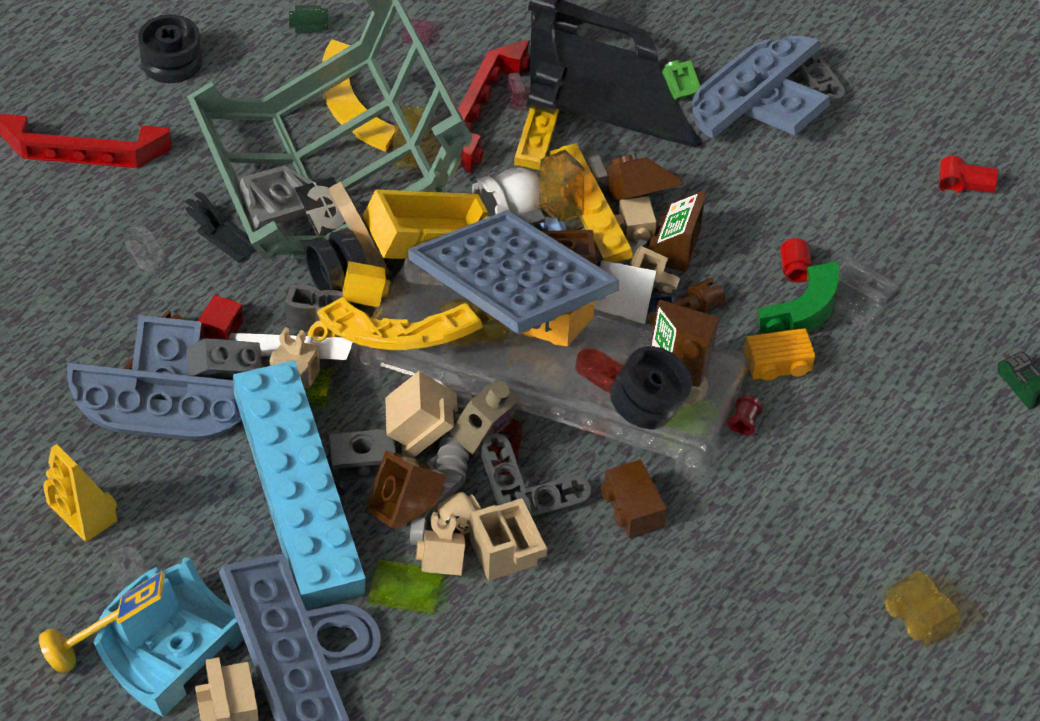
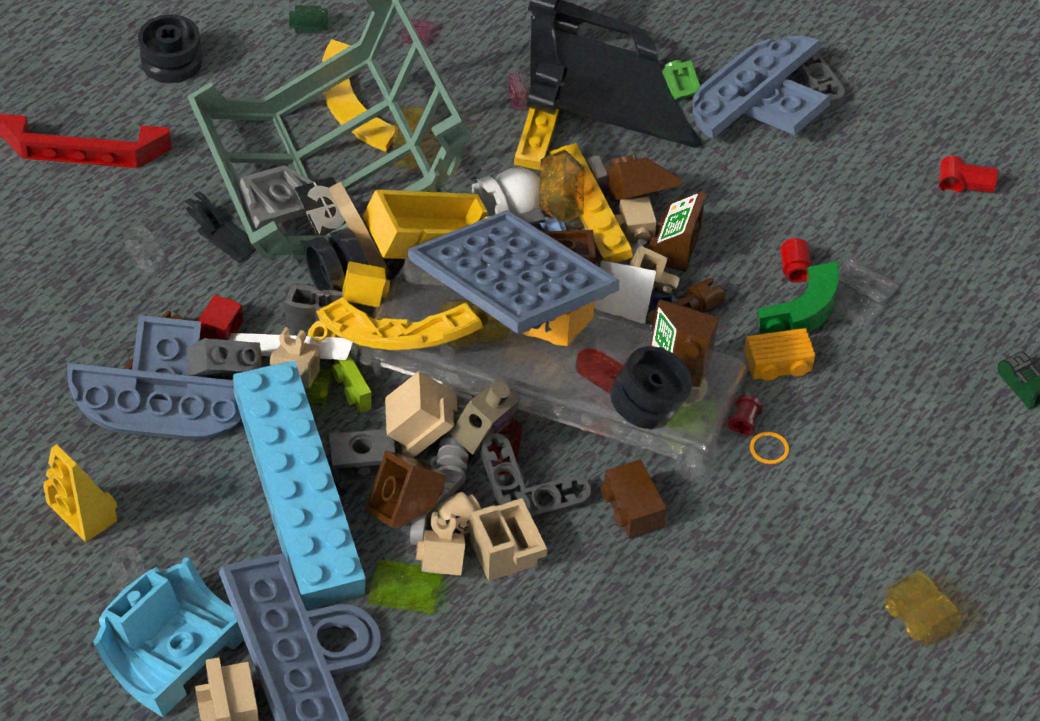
yellow piece [39,571,165,674] -> none
red slope [458,40,530,173] -> none
none -> lime plate [332,354,372,413]
none -> light orange piece [750,432,789,464]

